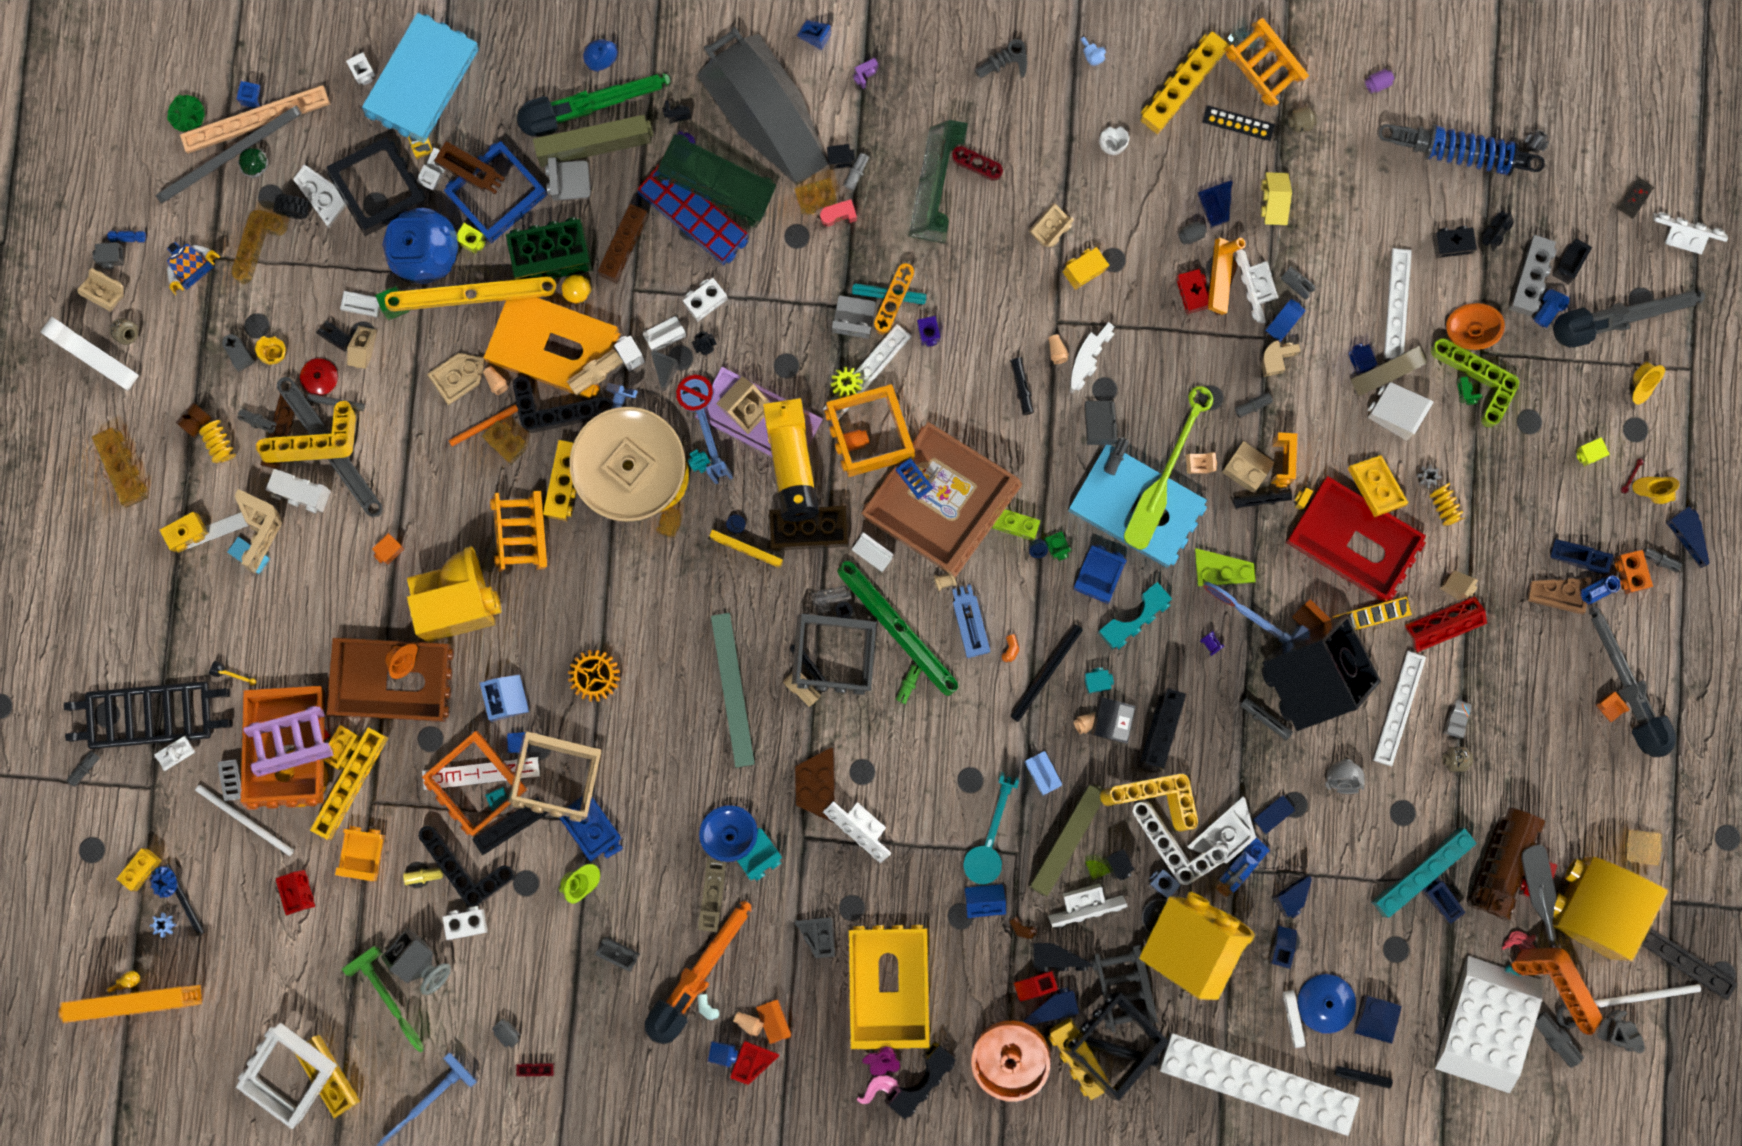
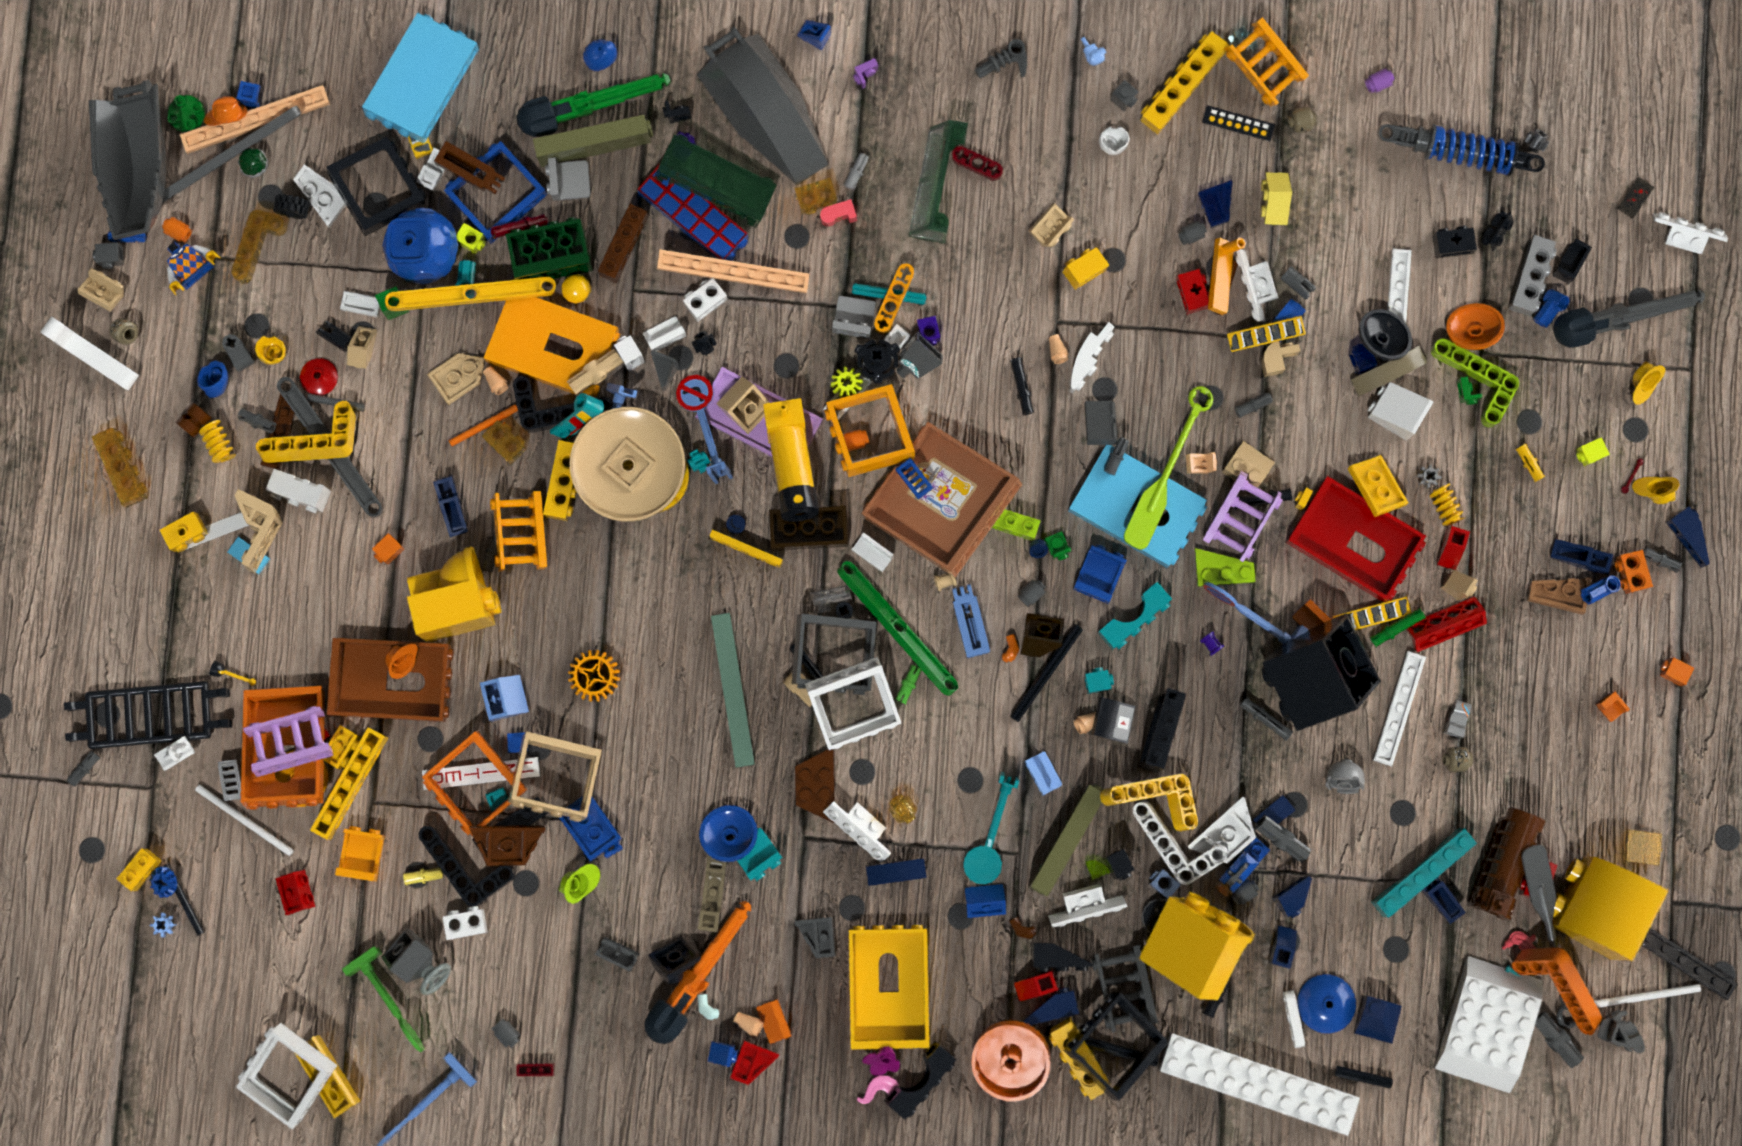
light orange panel [59,985,202,1023] -> none
yellow piece [107,971,140,993] -> none
white brick [346,52,375,85] -> none
clear yellow brick [656,507,683,539] -> none
black brick [827,144,855,170] -> none
light orange panel [1271,432,1298,488] -> none
piece [1589,606,1676,758] -> none
none -> dark grey windscreen [89,80,166,240]
none -> orange brick [162,217,192,243]
none -> blue hair [197,360,228,398]
none -> orange piece [204,96,247,126]
none -> dark blue slope [433,474,468,537]
none -> teal piece [455,260,476,299]
none -> reddish brown wing [469,825,545,866]
none -> dark red pin [490,214,548,239]
none -> teal door [550,393,604,440]
none -> black slope [648,936,701,984]
none -> light nougat plate [657,249,809,293]
none -> white piece [805,657,902,750]
none -> black piece [854,339,900,384]
none -> dark blue slope [866,858,927,886]
none -> clear yellow head [889,794,917,824]
none -> dark grey torso [896,332,943,379]
none -> dark grey brick [1018,579,1046,607]
none -> dark brown slope [1021,613,1065,658]
none -> dark grey brick [1110,80,1139,112]
none -> black pin [1202,981,1230,1018]
none -> lavender fence [1203,471,1283,562]
none -> tile [1227,315,1306,352]
none -> dark grey brick [1229,879,1259,906]
none -> dark grey piece [1255,815,1311,863]
none -> black dish [1358,309,1412,361]
none -> green pin [1369,608,1426,648]
none -> red slope [1437,526,1470,570]
none -> yellow pin [1515,444,1545,483]
none -> orange brick [1660,657,1694,687]

